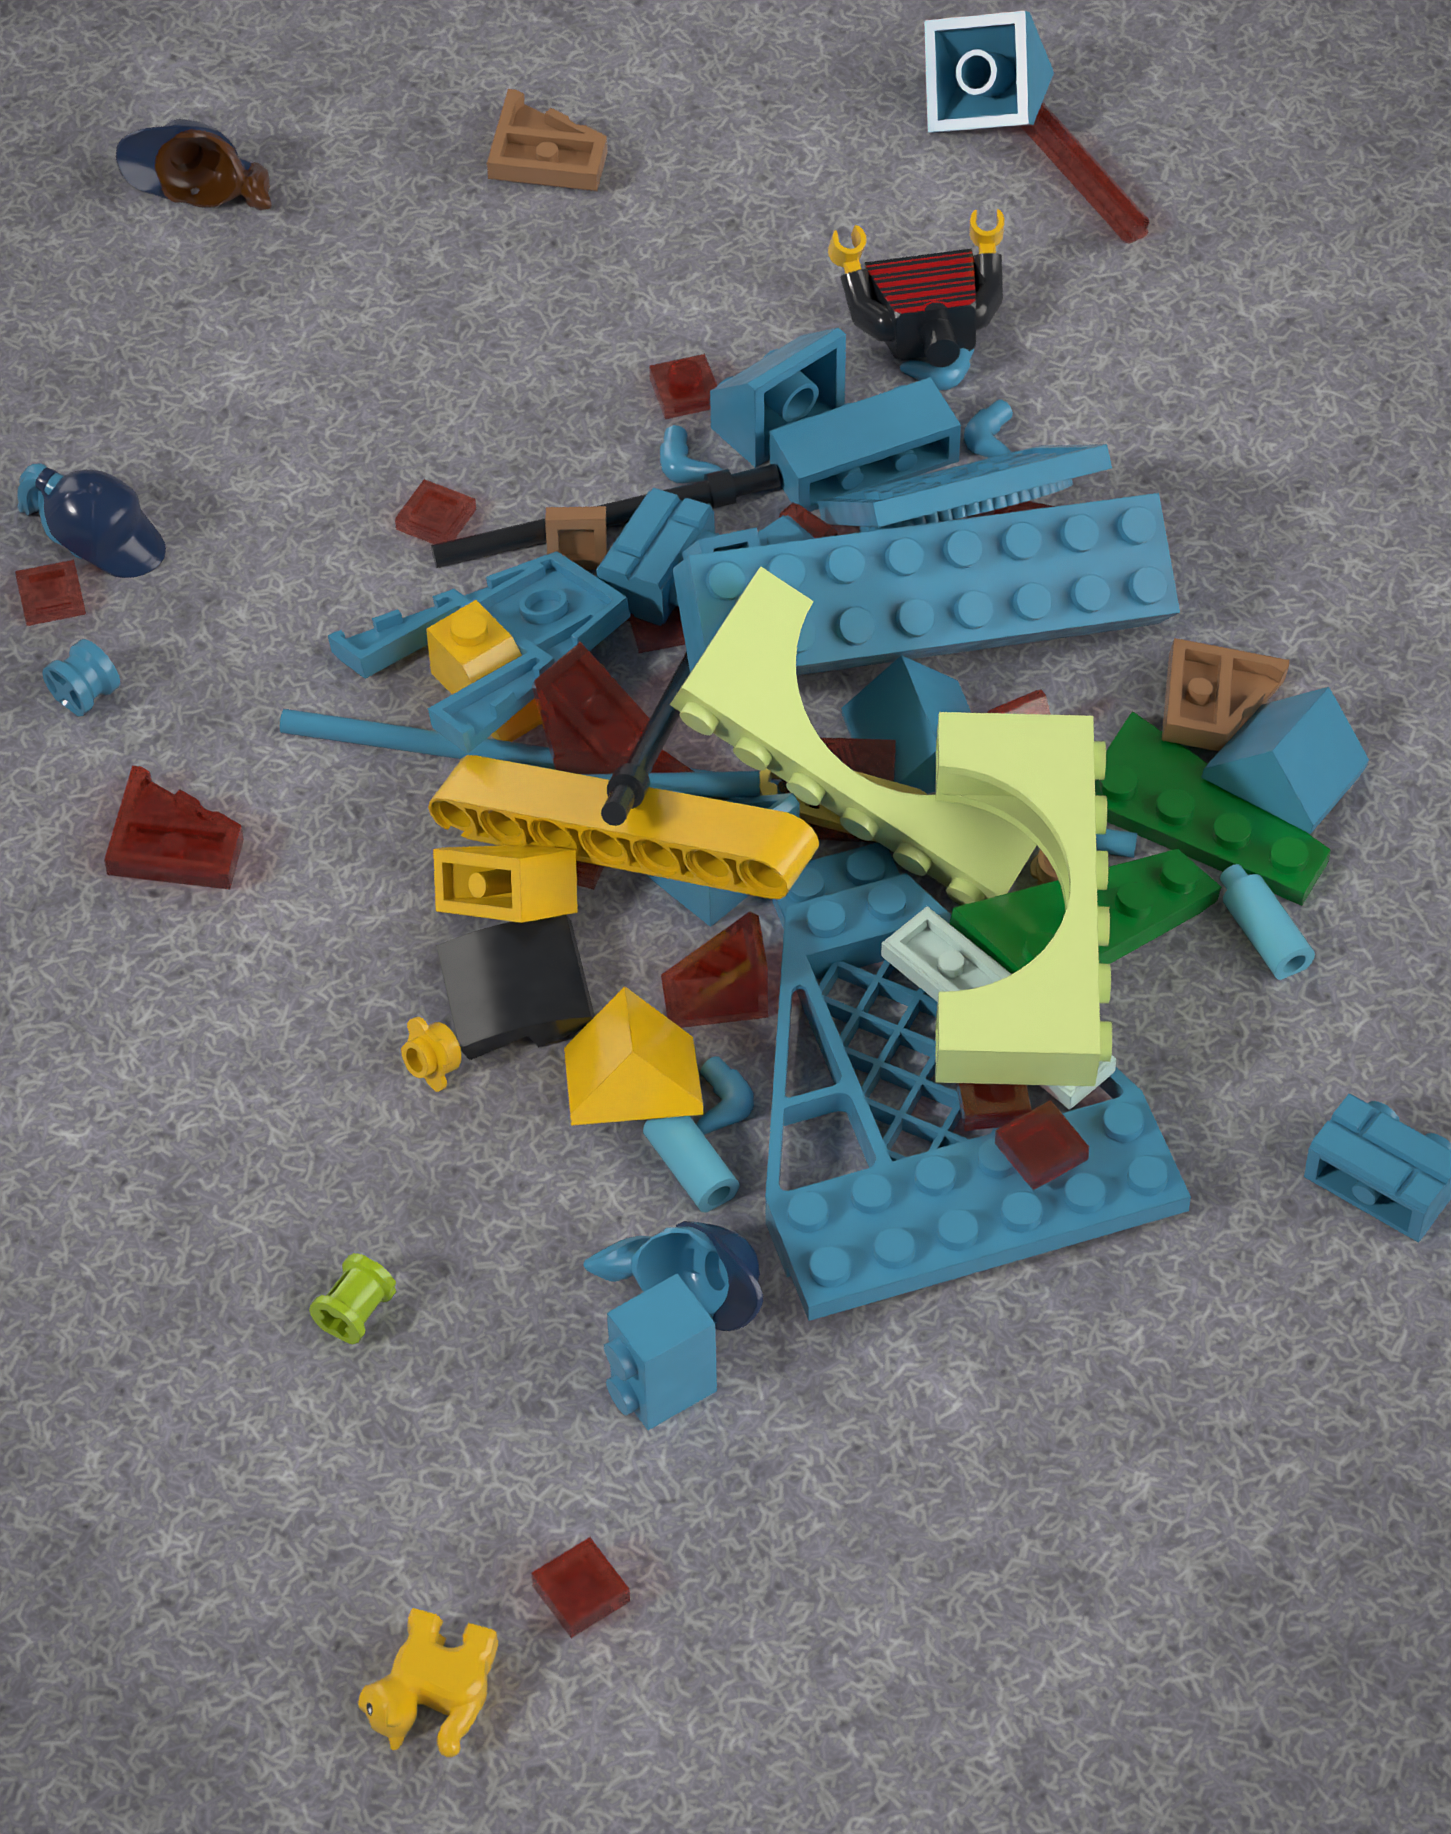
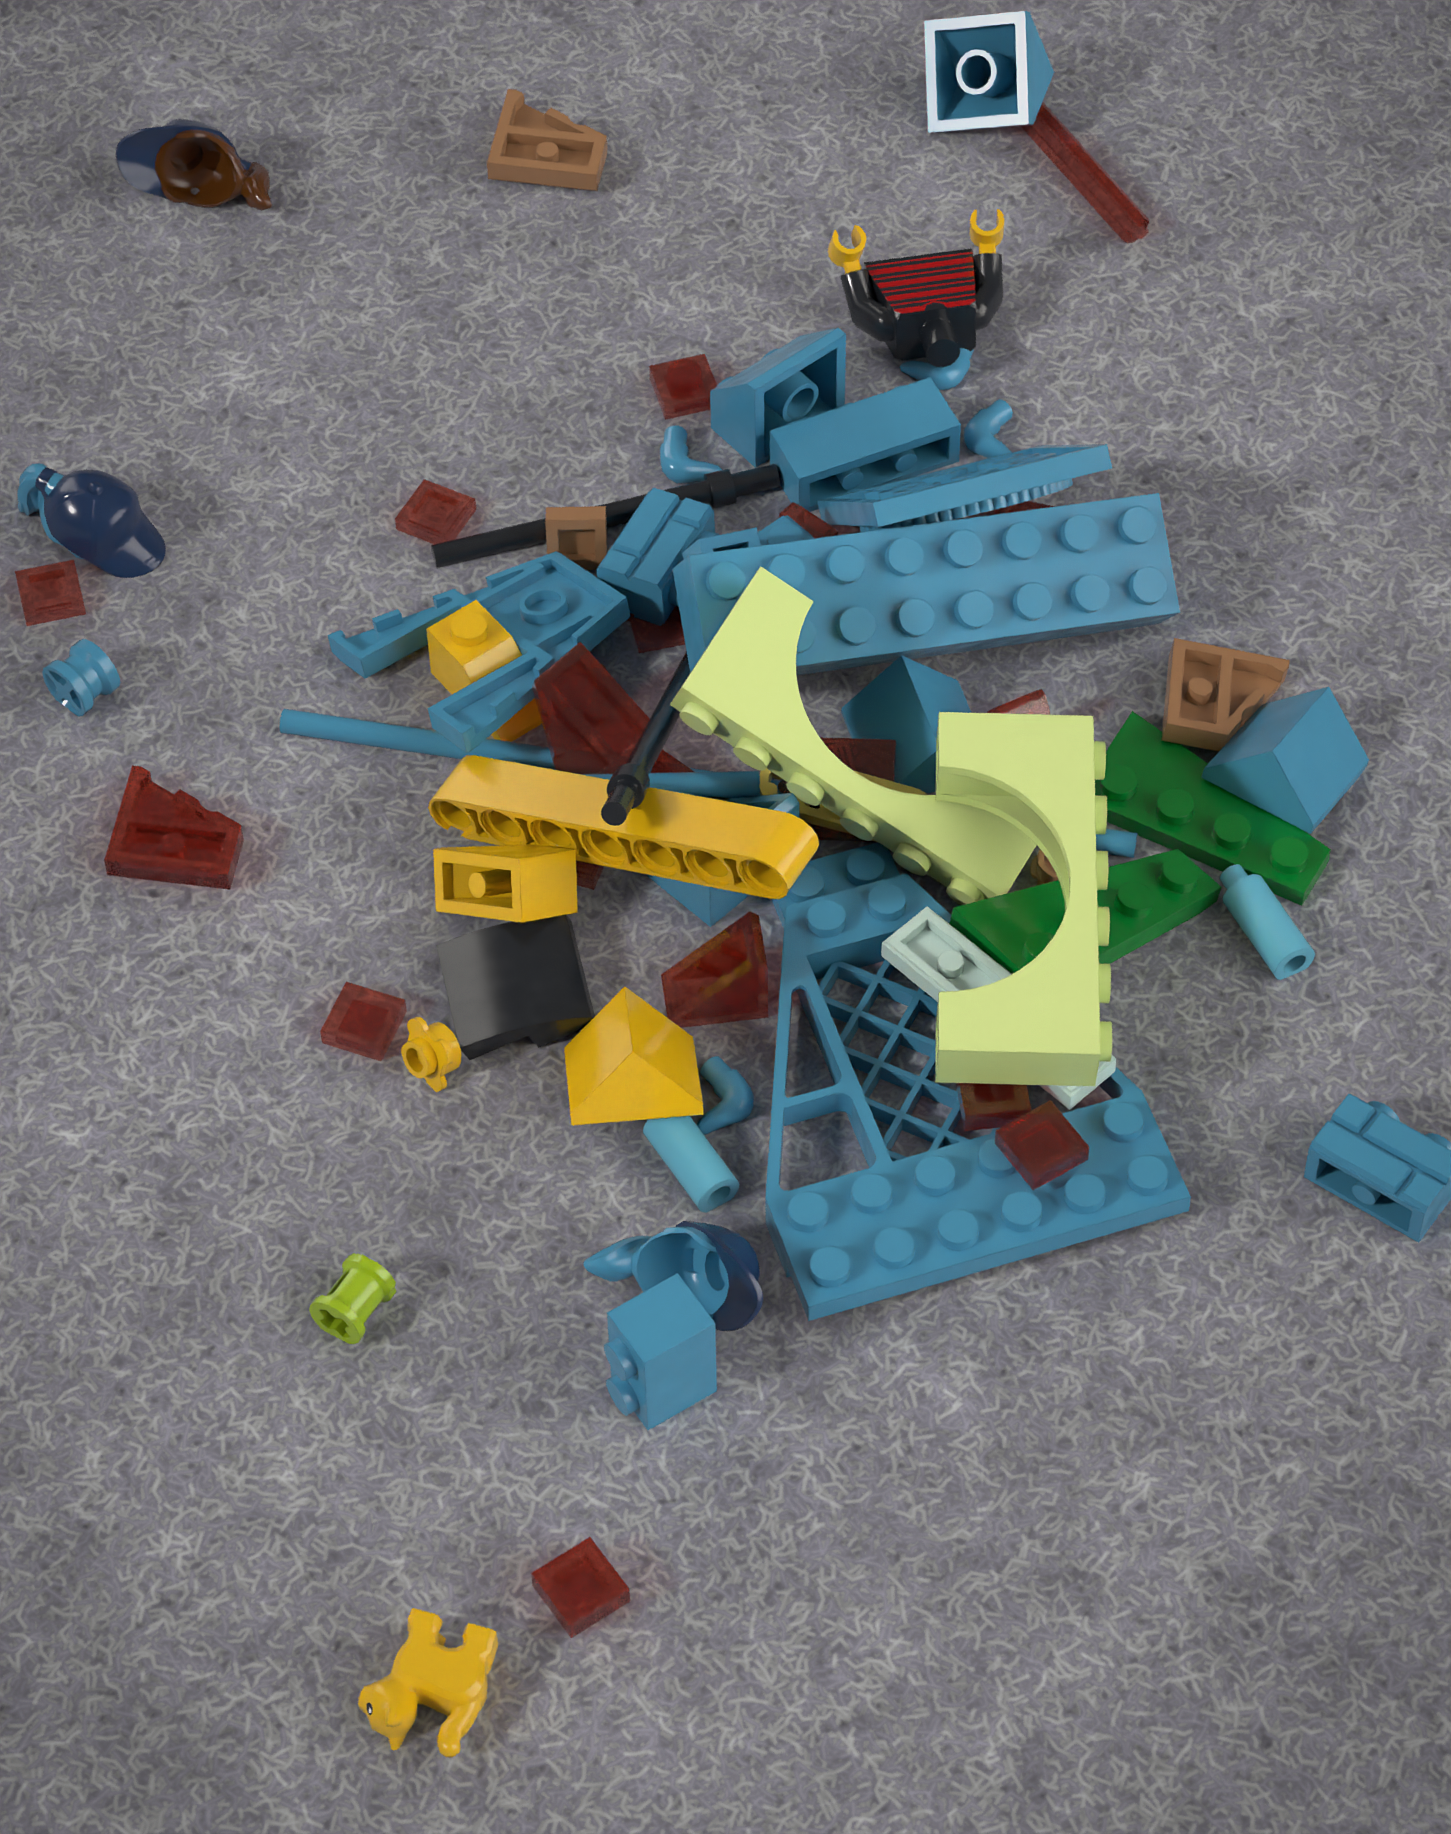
none -> clear red tile [320,982,407,1061]

